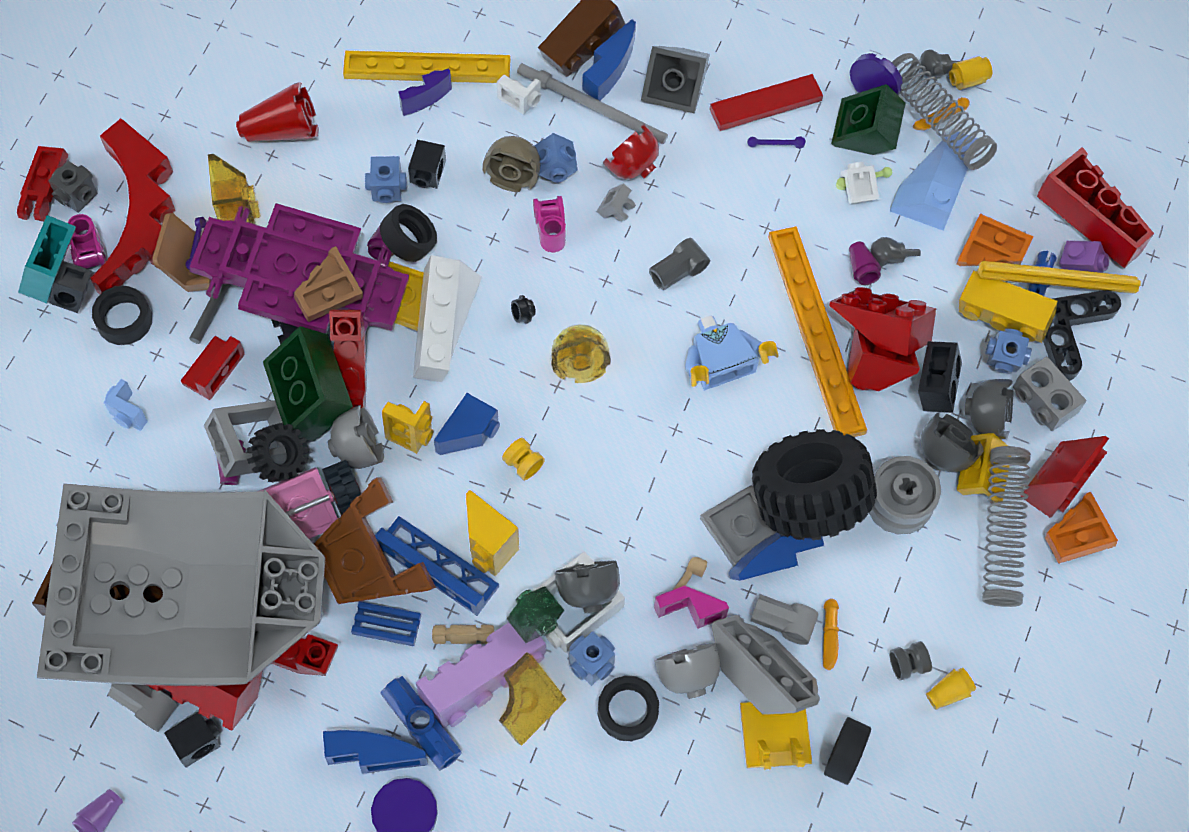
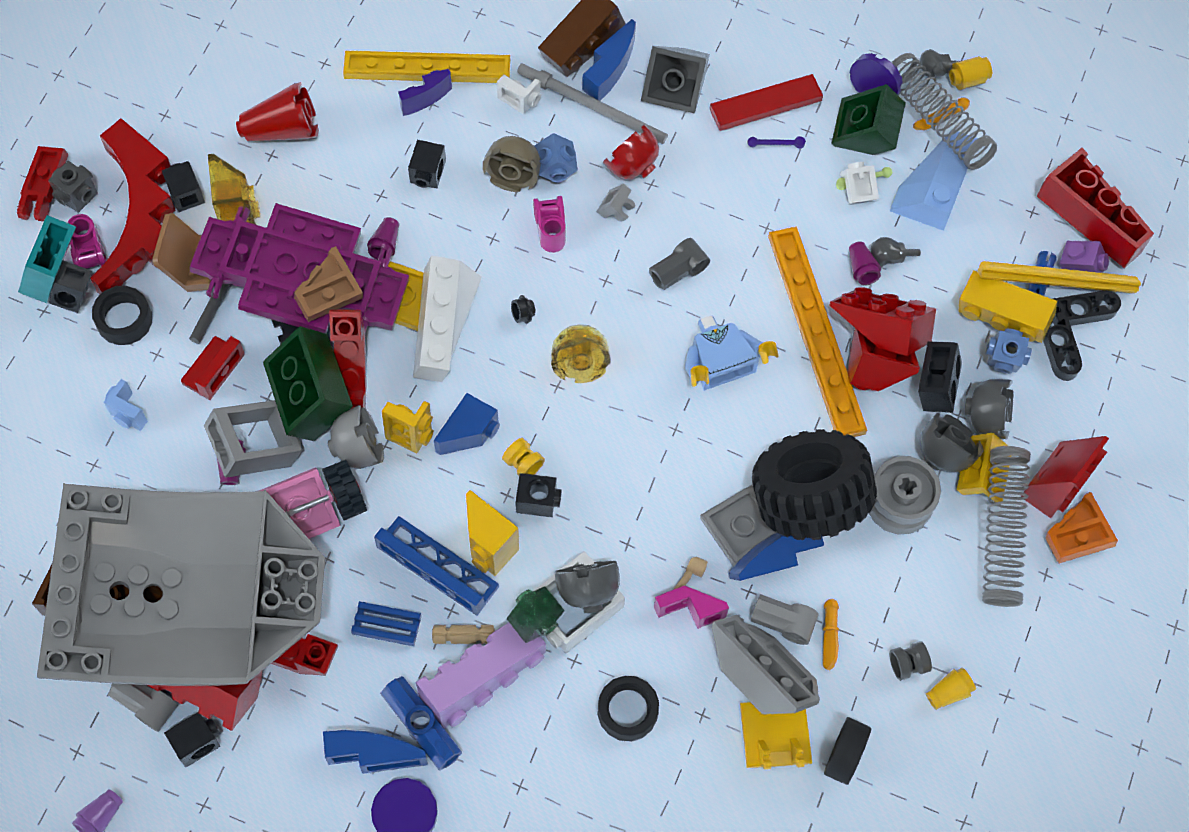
dark purple hinge [185,216,206,270] -> none
black tyre [246,423,309,483] -> none
dark orange wing [314,477,436,604] -> none
medium blue brick [365,156,407,203] -> none
black tyre [380,204,437,262] -> none
clear yellow tile [499,652,567,746] -> none
medium blue brick [569,631,615,686] -> none
light grey cylinder [654,643,720,699] -> none
orange wing [956,214,1034,266] -> none
light grey brick [1013,356,1087,431] -> none
none -> black brick [161,161,205,213]
none -> black brick [515,473,562,517]

